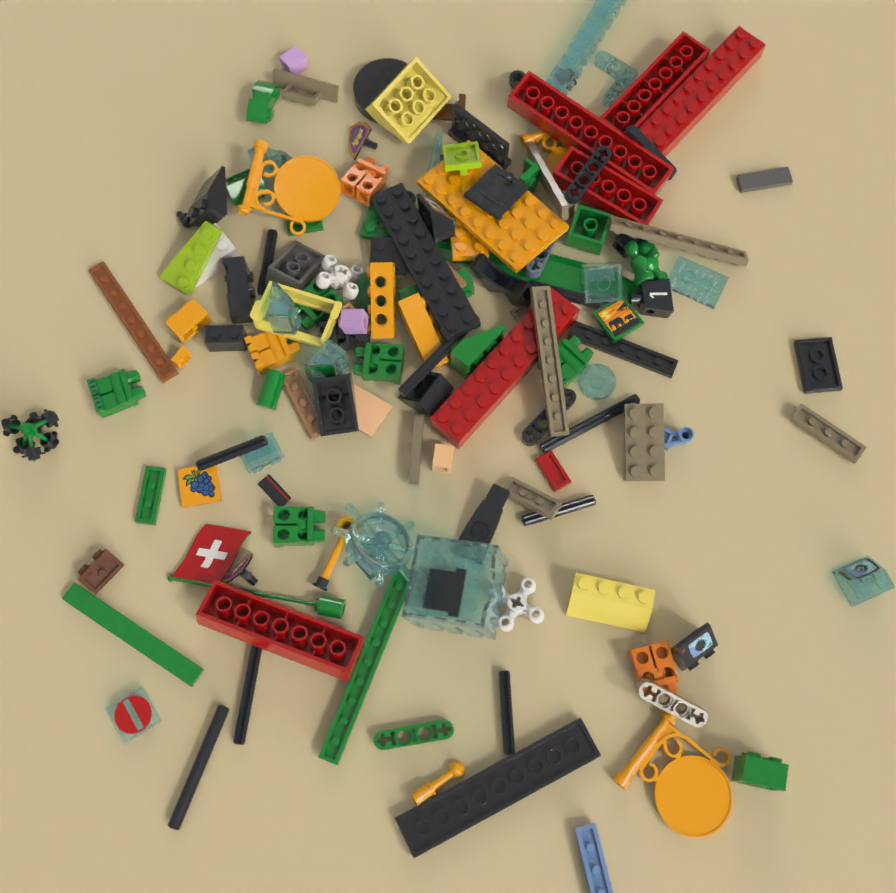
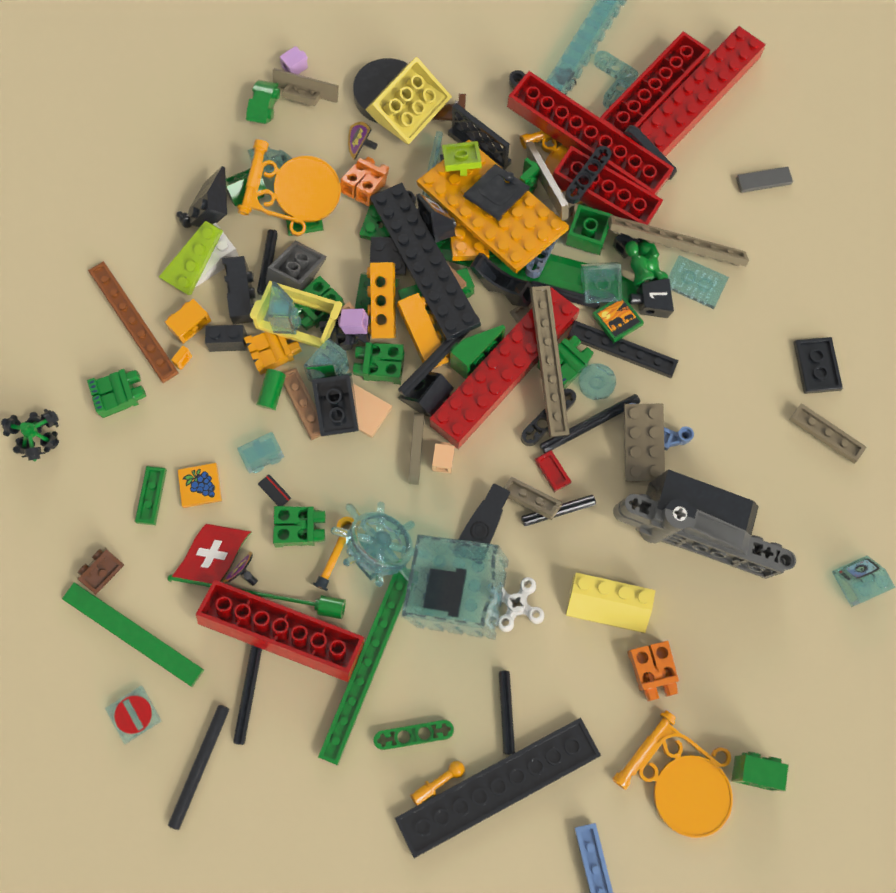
black axle [196,435,268,471] -> none
white gear [316,255,364,300] -> none
beam [636,678,708,727] -> none
black slope [670,622,718,671] -> none
none -> dark grey piece [613,469,796,579]

